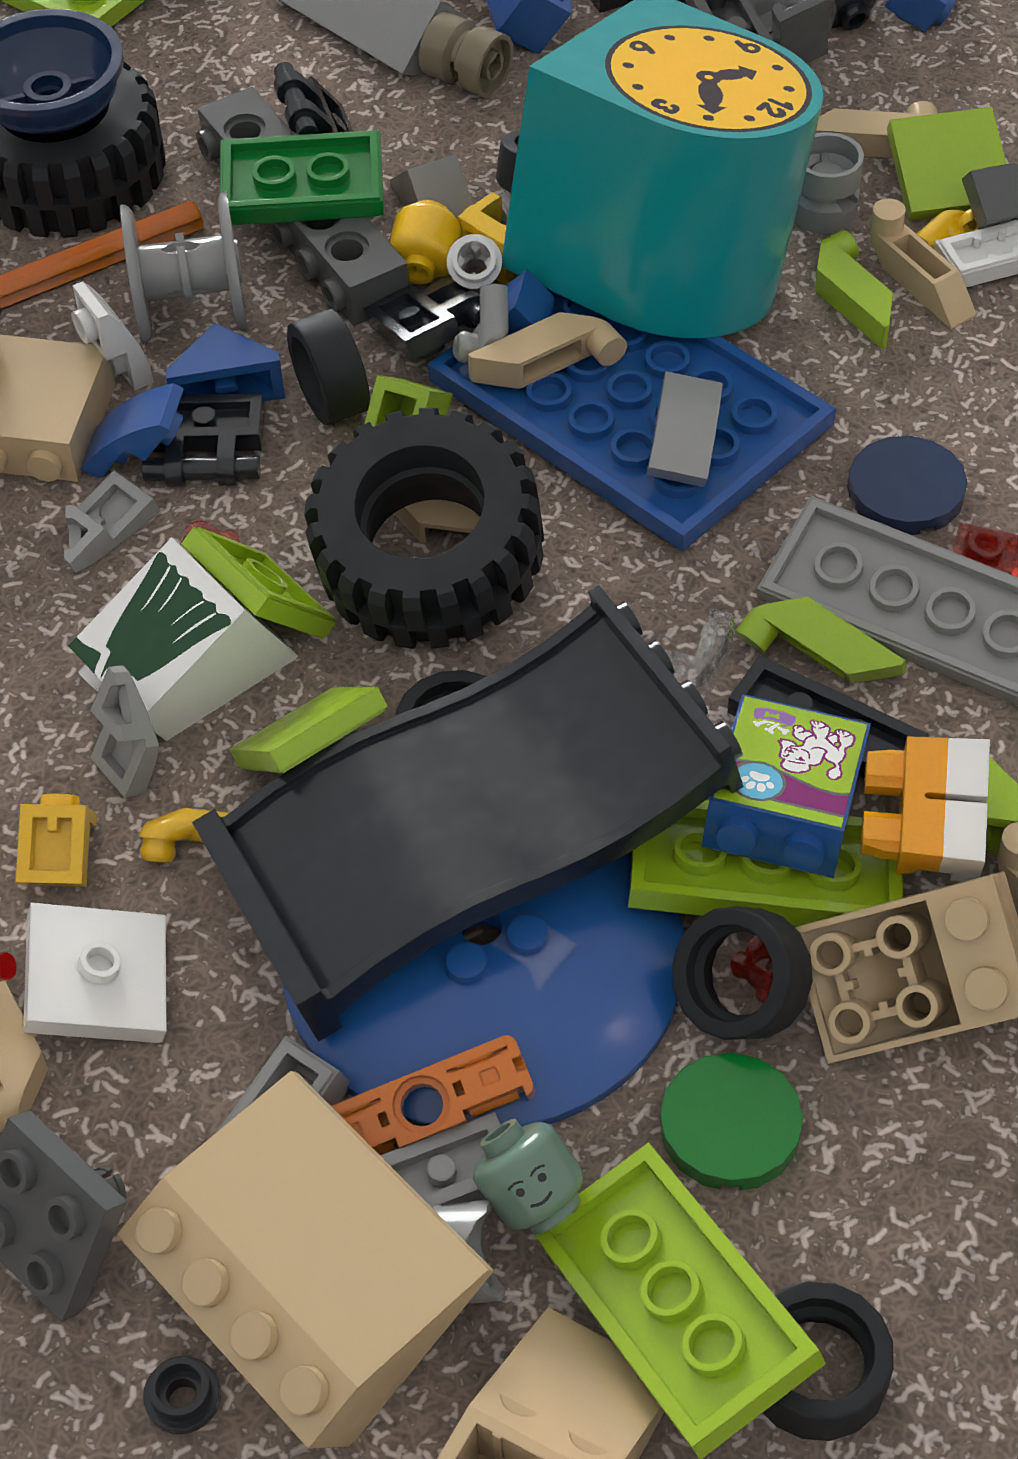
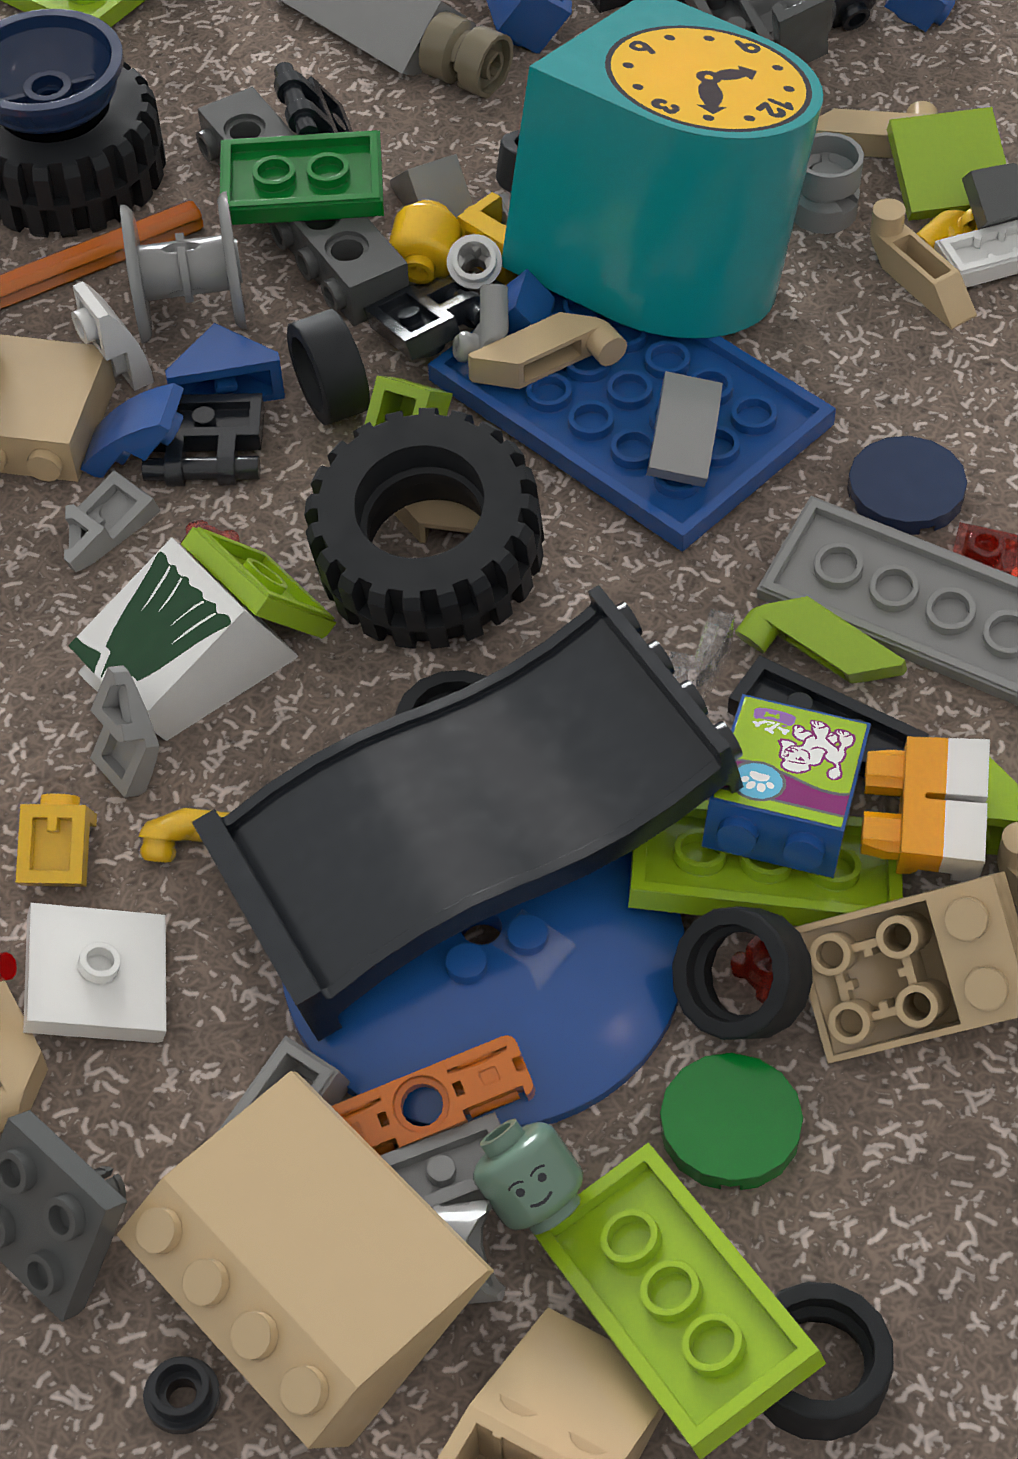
lime tile [229,687,388,773] -> none
lime piece [815,230,893,349] -> none

